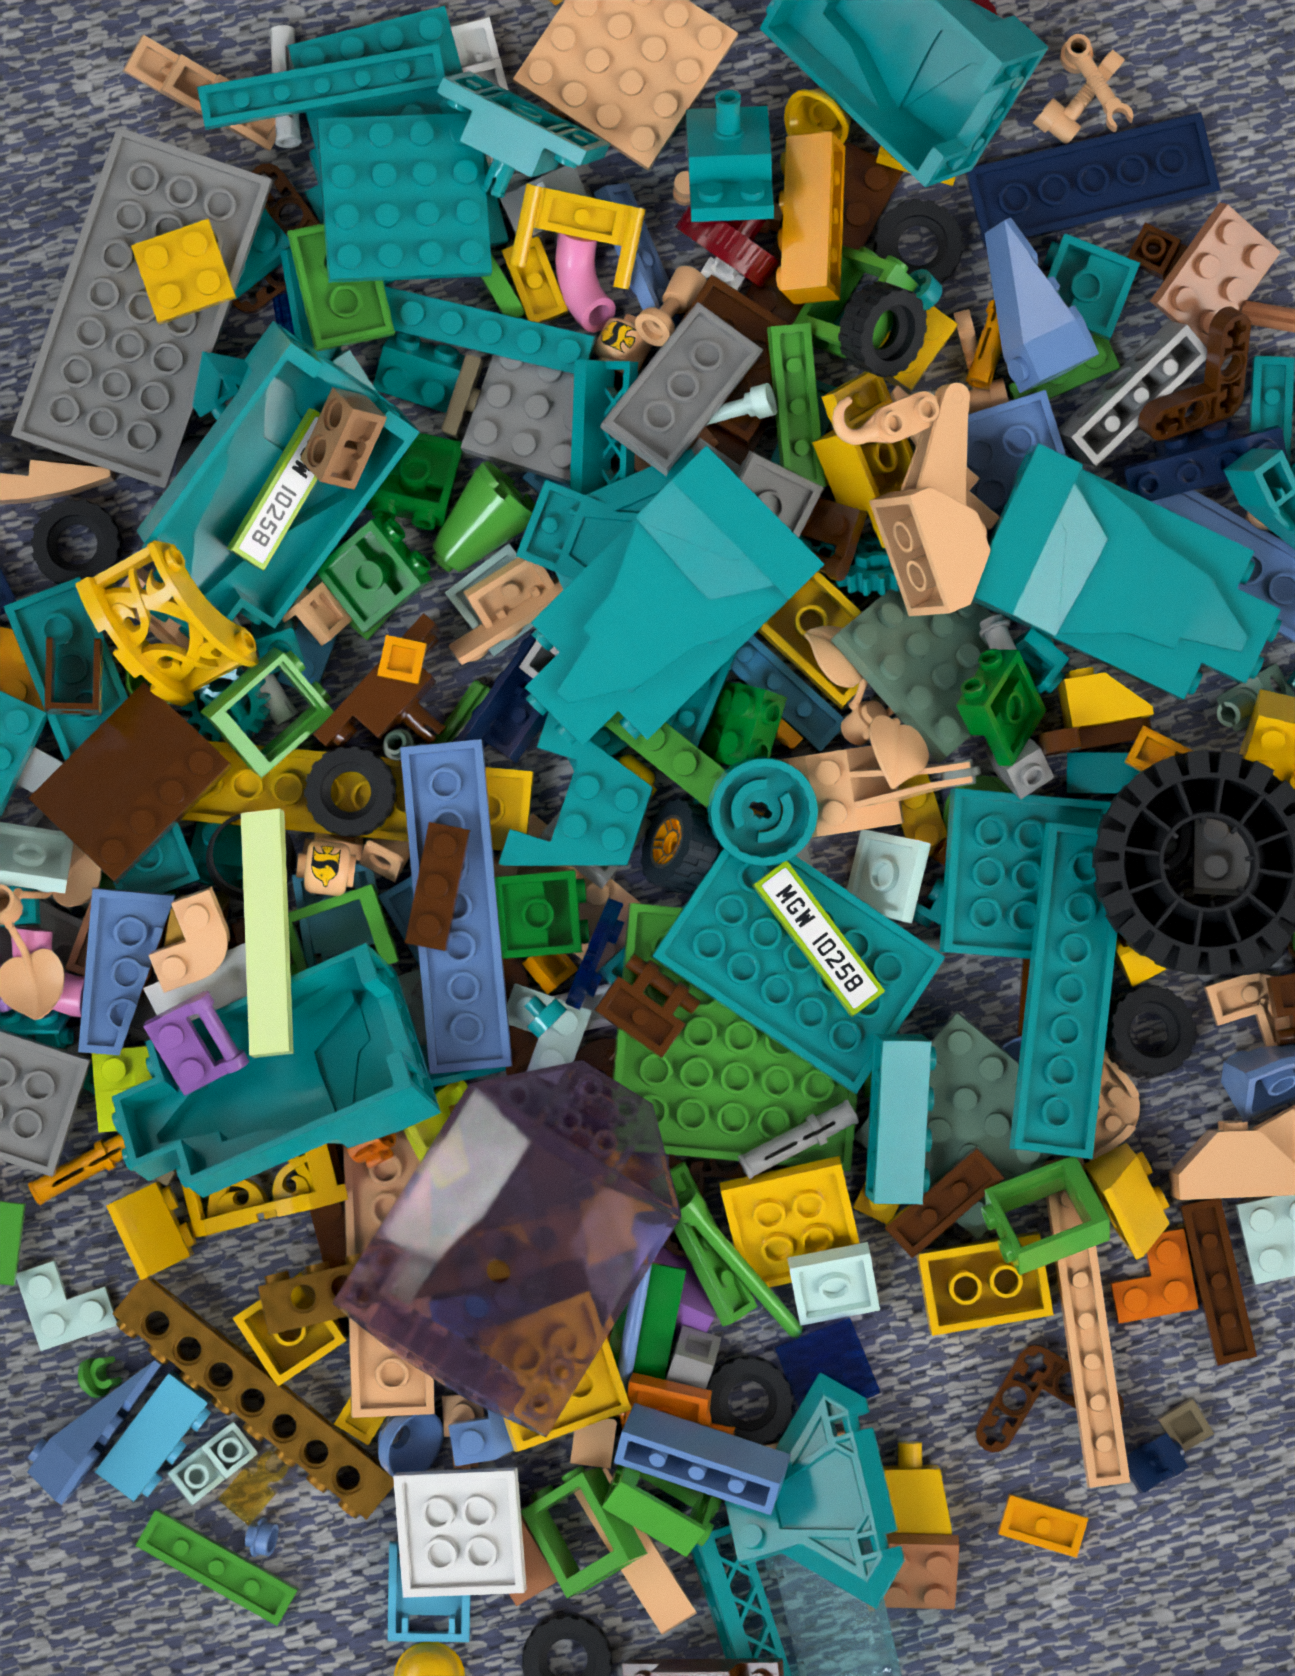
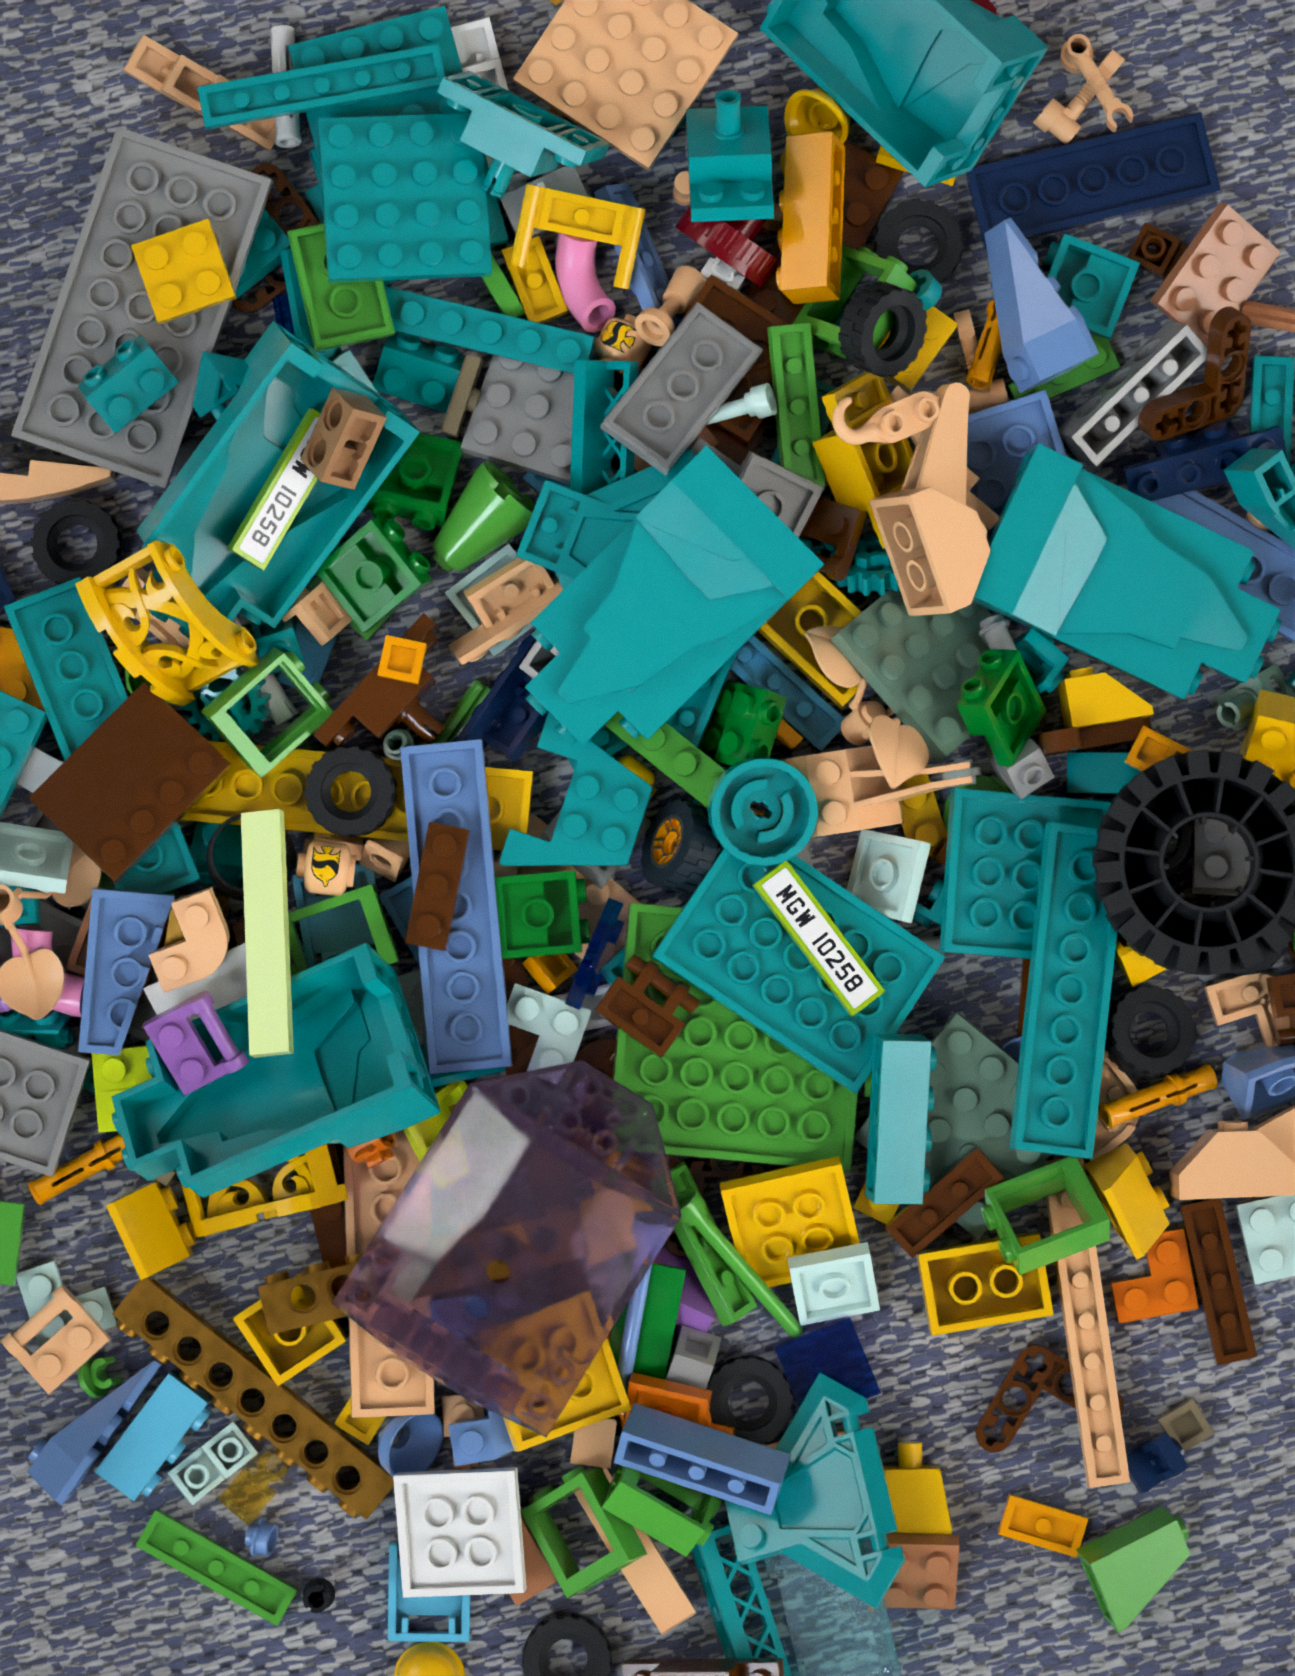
reddish brown piece [44,637,103,715] -> none
teal tile [524,995,567,1038] -> none
light grey pin [738,1099,859,1179] -> none
none -> light nougat plate [1,1285,112,1395]
none -> teal bracket [78,335,179,434]
none -> black pin [303,1578,335,1613]
none -> bright green slope [1076,1506,1191,1633]
none -> light orange pin [1098,1064,1218,1129]

